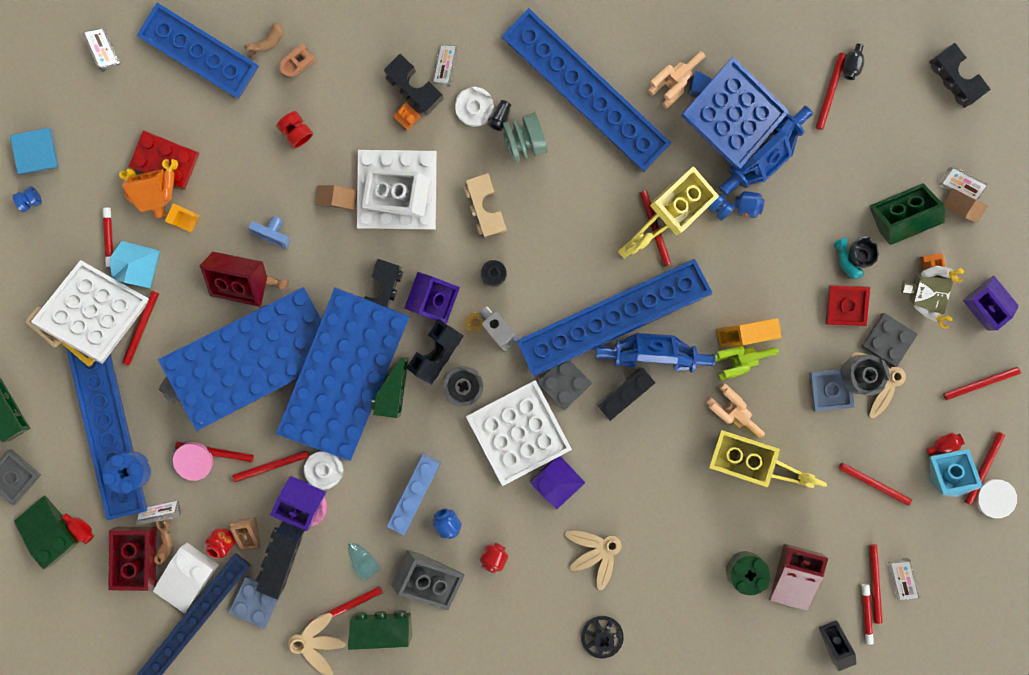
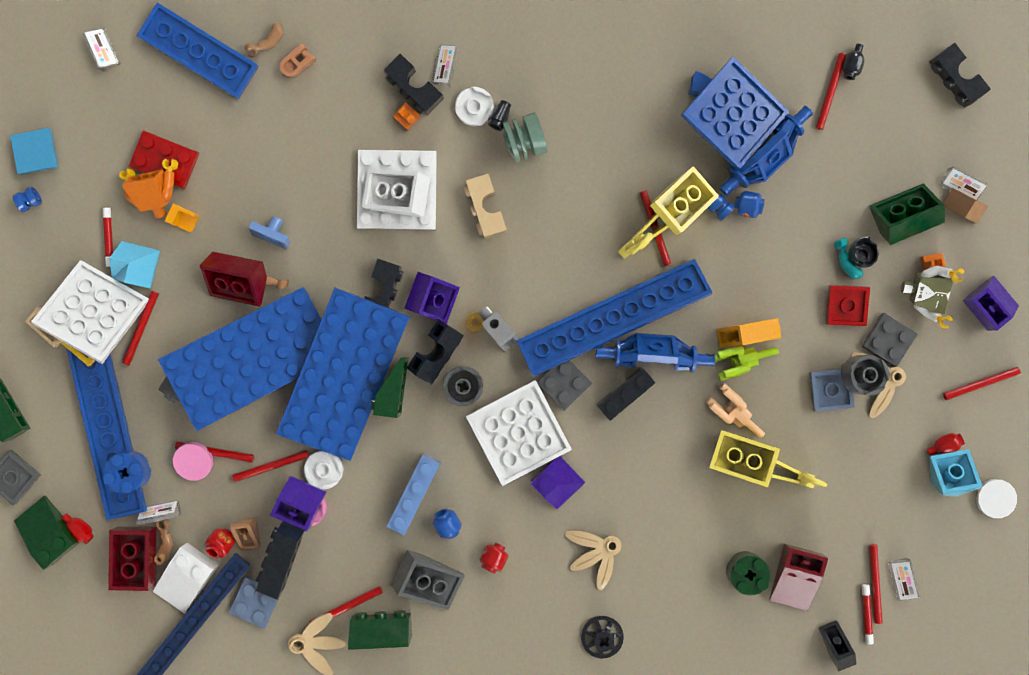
red wheel [276,111,314,149] -> none
medium nougat slope [315,185,357,210] -> none
clear light blue plate [348,543,381,581] -> none
black wheel [481,260,507,287] -> none
blue plate [502,8,671,172] -> none
light nougat plant [648,51,705,109] -> none
red piece [839,462,912,506] -> none
red bar [964,432,1005,505] -> none

